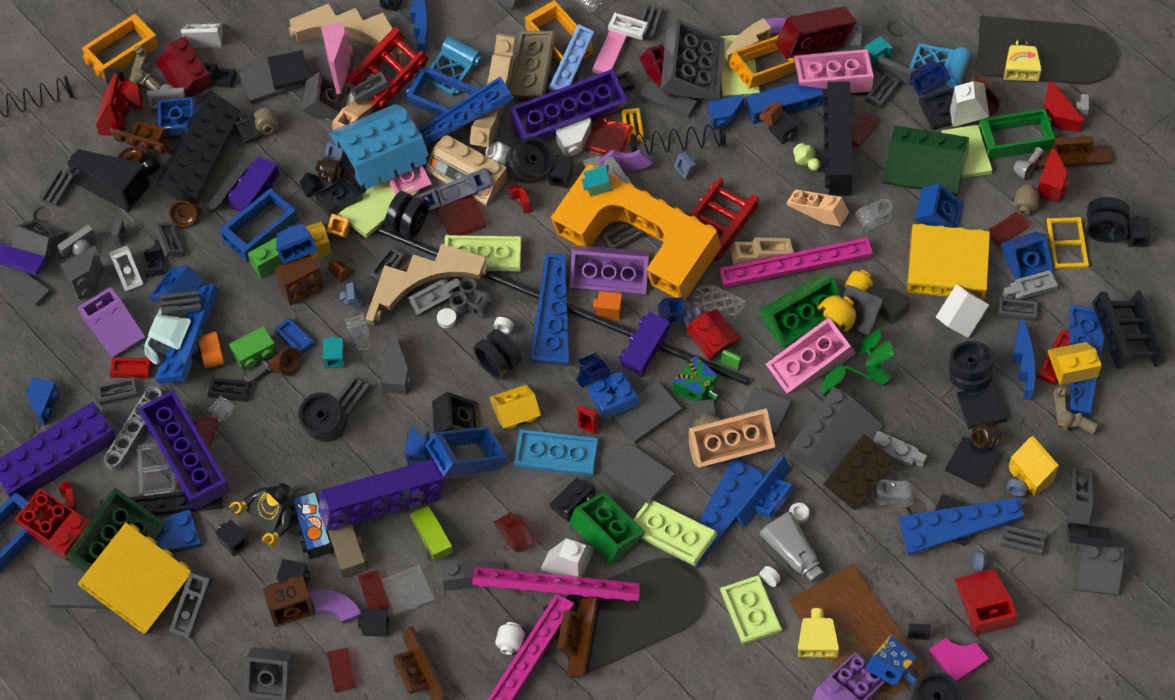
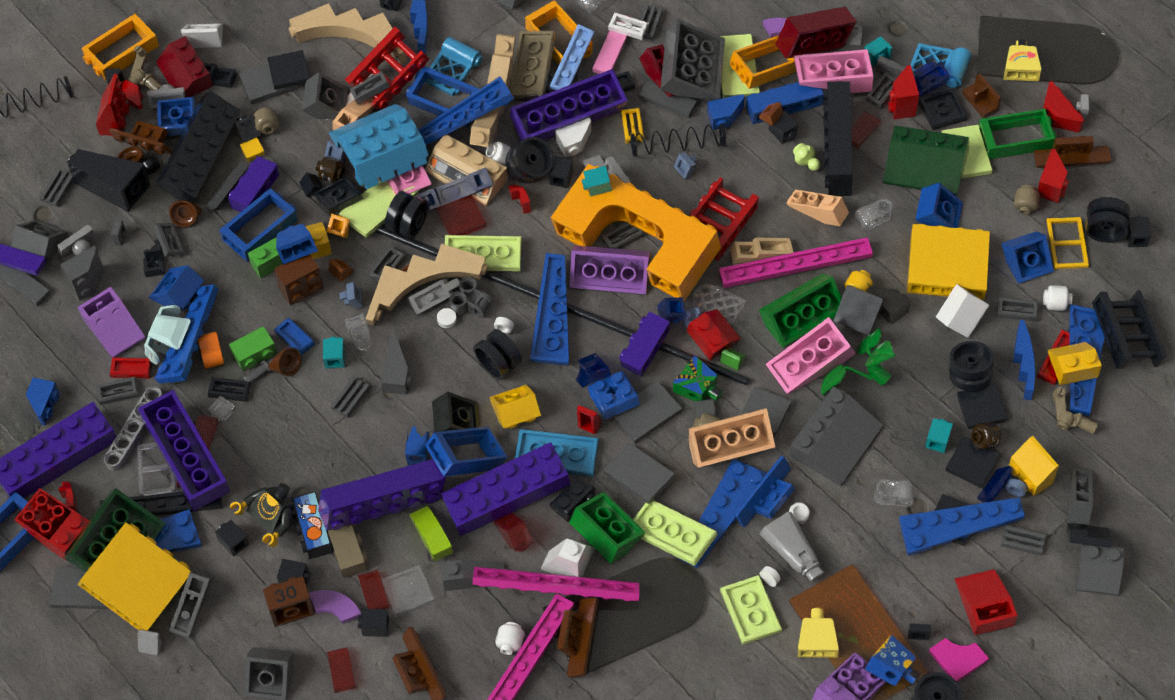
white slope [109,246,143,291] -> none
dark grey tile [159,291,201,315] -> none
black wheel [298,392,348,442] -> none
bright pink slope [321,22,353,94] -> none
clear red tile [584,117,633,155] -> none
orange brick [593,291,622,320] -> none
medium lavender tile [600,149,653,172] -> none
tan slope [725,18,771,66] -> none
yellow cylinder [817,295,856,333] -> none
dark brown brick [823,434,895,510] -> none
light grey hinge [873,431,927,467] -> none
white slope [950,81,989,127] -> none
sand blue tile [973,551,987,572] -> none
clear red tile [987,212,1029,246] -> none
light grey hinge [1002,270,1058,299] -> none
light grey bar [1013,147,1044,180] -> none
none -> light grey slope [138,630,162,655]
none -> yellow tile [240,137,265,162]
none -> dark purple brick [441,442,571,536]
none -> red slope [888,65,919,120]
none -> teal brick [925,418,953,453]
none -> clear blue slope [977,466,1013,503]
none -> white head [1043,285,1072,311]

